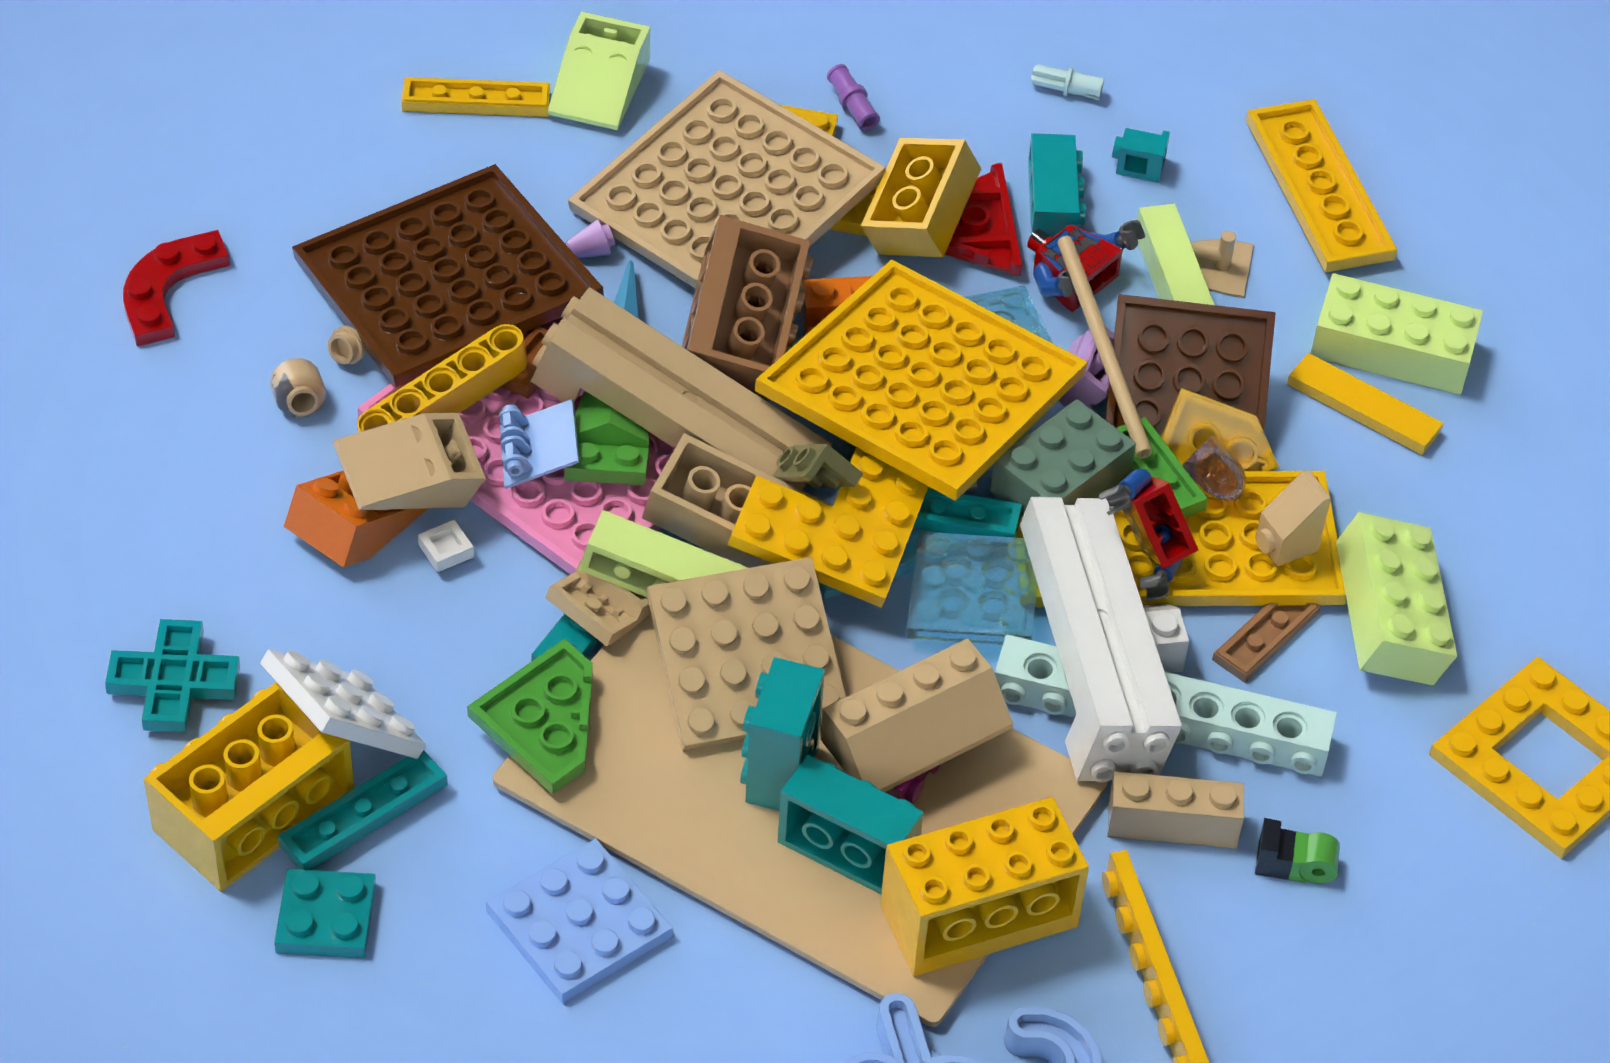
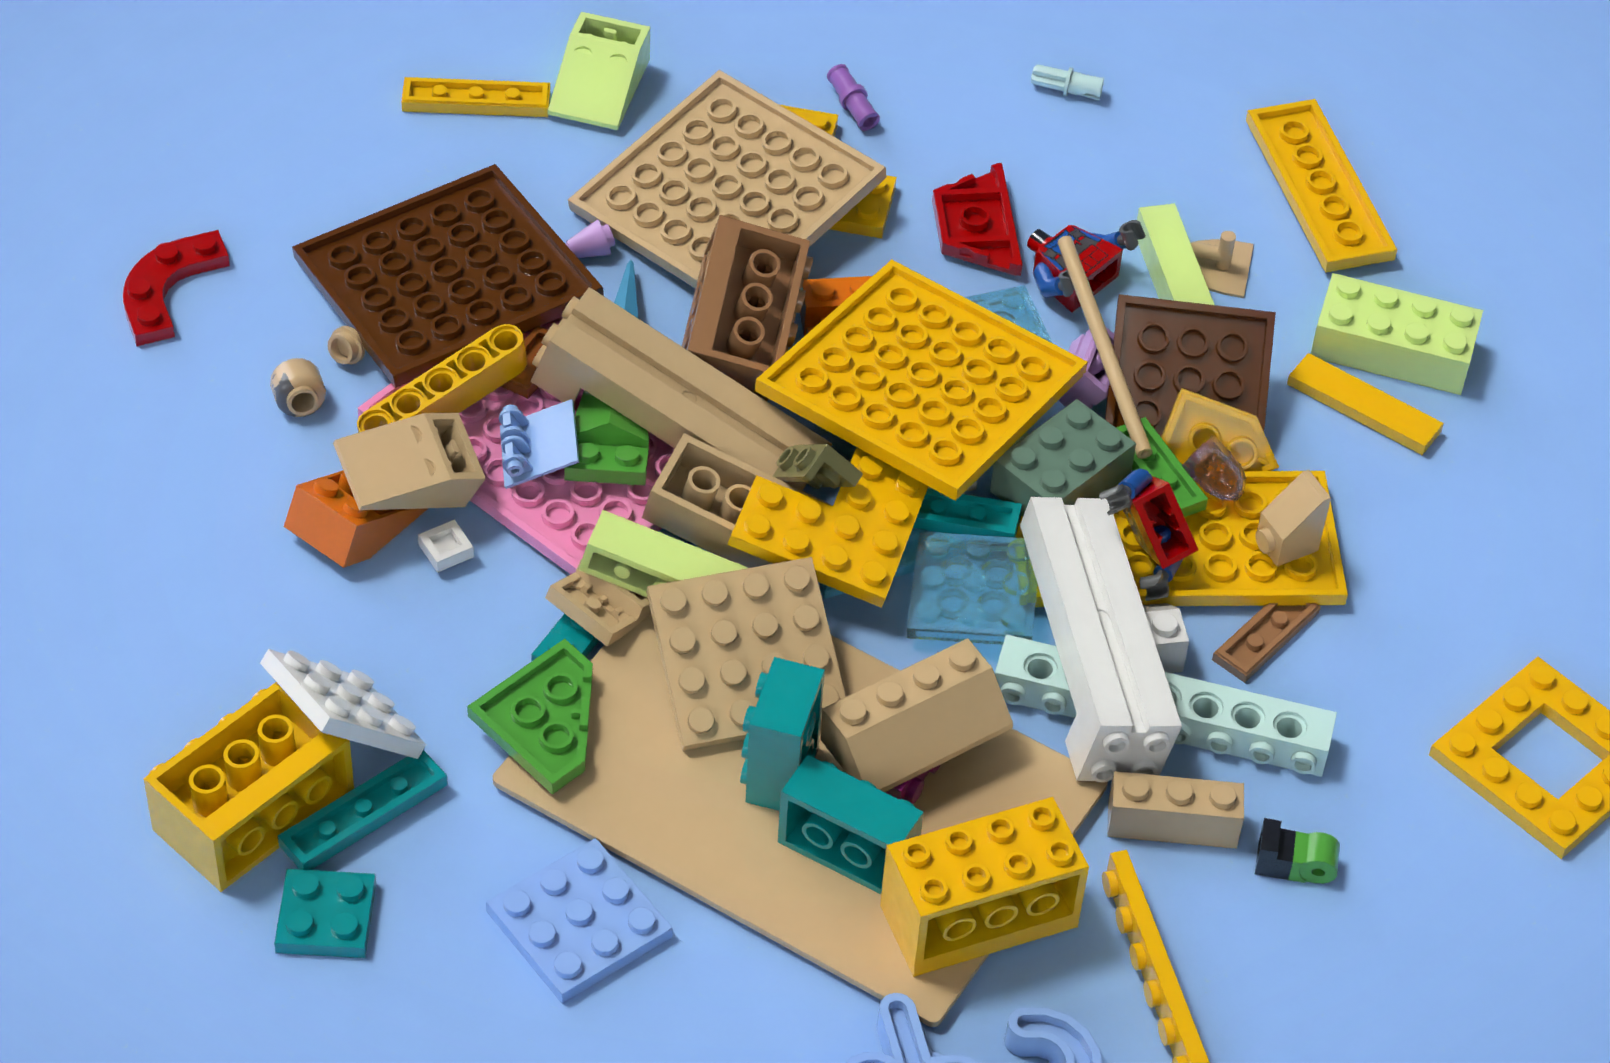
teal plate [105,619,240,732] -> none
yellow brick [861,138,981,258] -> none
teal brick [1028,133,1086,237] -> none
teal brick [1112,128,1170,183] -> none
yellowish green brick [1336,512,1457,685] -> none

